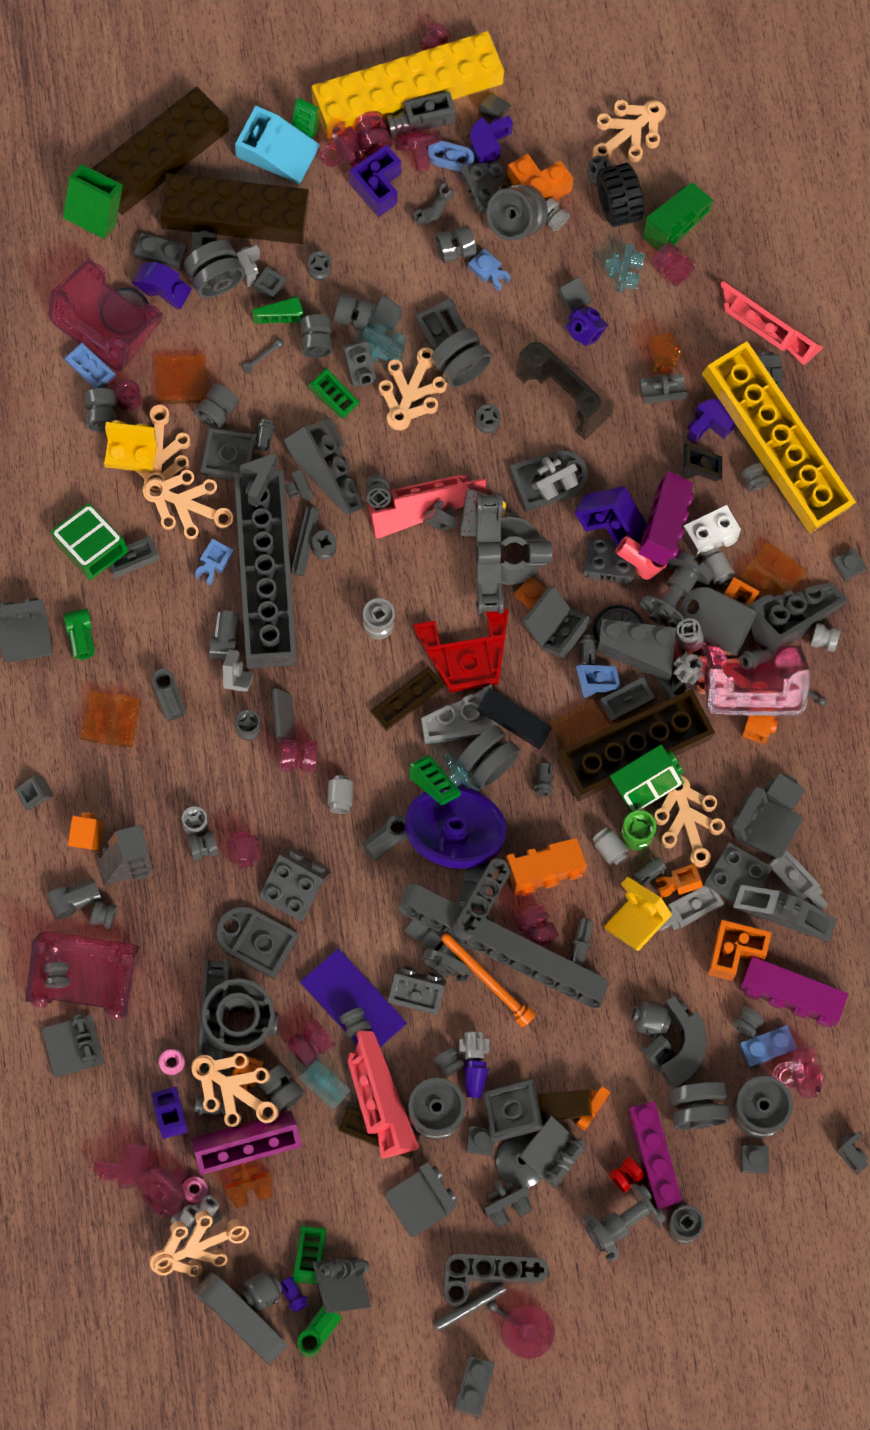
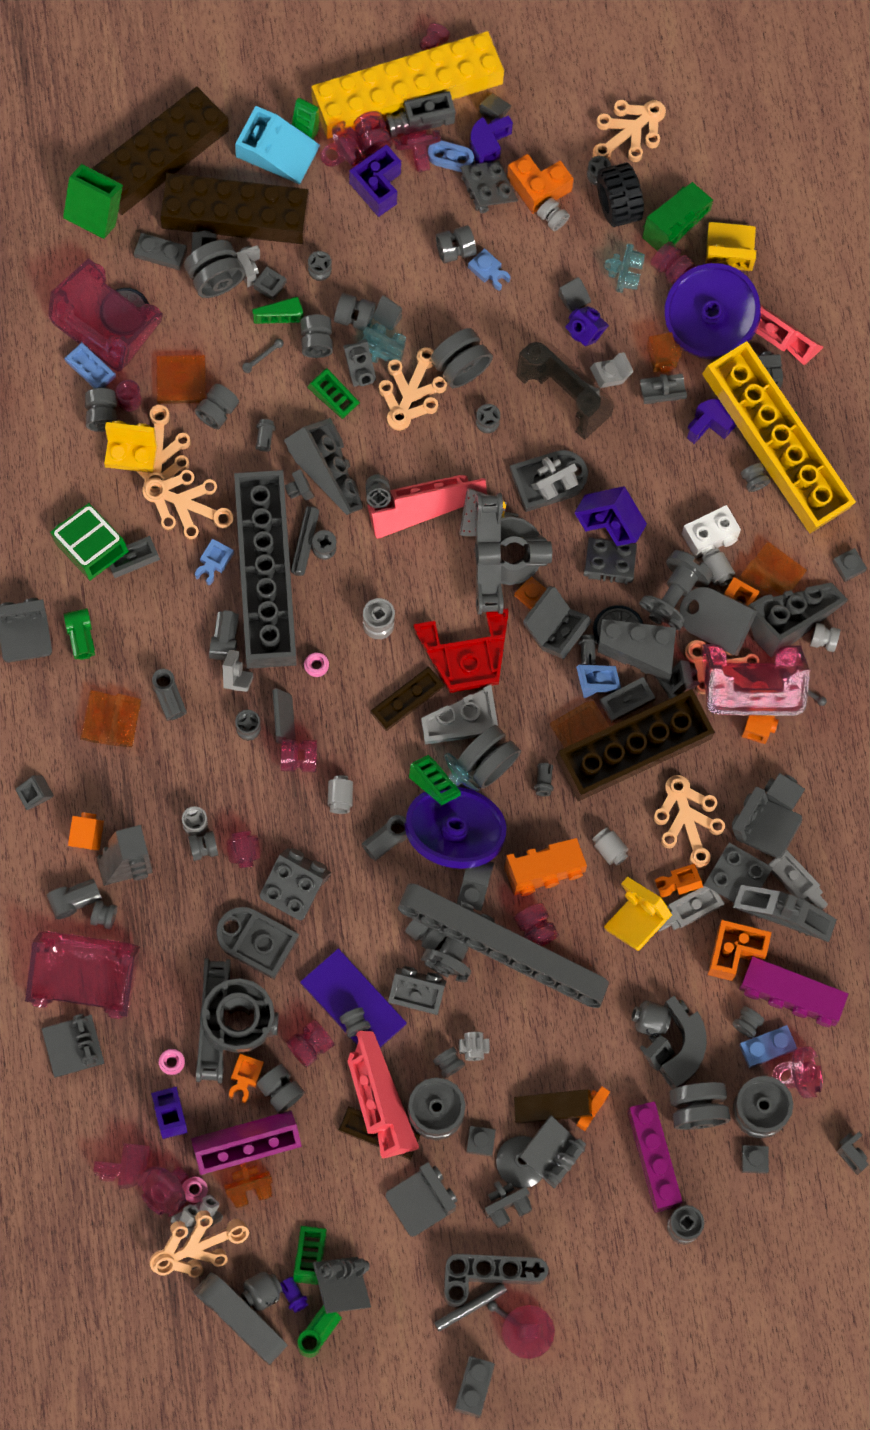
dark grey wheel [43,962,70,988] -> none
dark purple brick [131,262,192,309] -> none
light nougat plant [191,1053,279,1127] -> none
dark grey pin [194,1095,226,1117] -> none
dark grey plate [200,427,257,480] -> none
dark grey slope [240,454,277,507] -> none
clear light blue hips [299,1059,351,1111] -> none
dark grey arm [413,182,454,226] -> none
dark grey plate [415,299,466,351] -> none
dark grey tile [422,501,457,531] -> none
orange piece [441,933,536,1027] -> none
dark grey beam [453,858,511,941] -> none
dark purple cone [463,1060,489,1098] -> none
black tile [476,688,552,749] -> none
dark grey plate [483,1079,543,1142] -> none
dark grey wheel [486,183,548,241] -> none
dark grey axle [570,918,594,967] -> none
dark grey piece [581,1183,666,1263] -> none
red wheel [609,1157,645,1193] -> none
green brick [610,744,684,812] -> none
coral piece [615,535,667,580] -> none
bright green wheel [621,810,657,851] -> none
dark grey pin [634,857,667,887] -> none
magenta brick [638,471,694,566] -> none
light grey gear [674,652,705,685] -> none
light grey wheel [676,618,704,652] -> none
black slope [683,444,722,481] -> none
dark grey pin [740,647,772,670] -> none
none -> bright pink plate [304,652,329,677]
none -> light grey bracket [590,352,633,388]
none -> dark purple dish [665,263,761,359]
none -> yellow bracket [705,222,756,271]

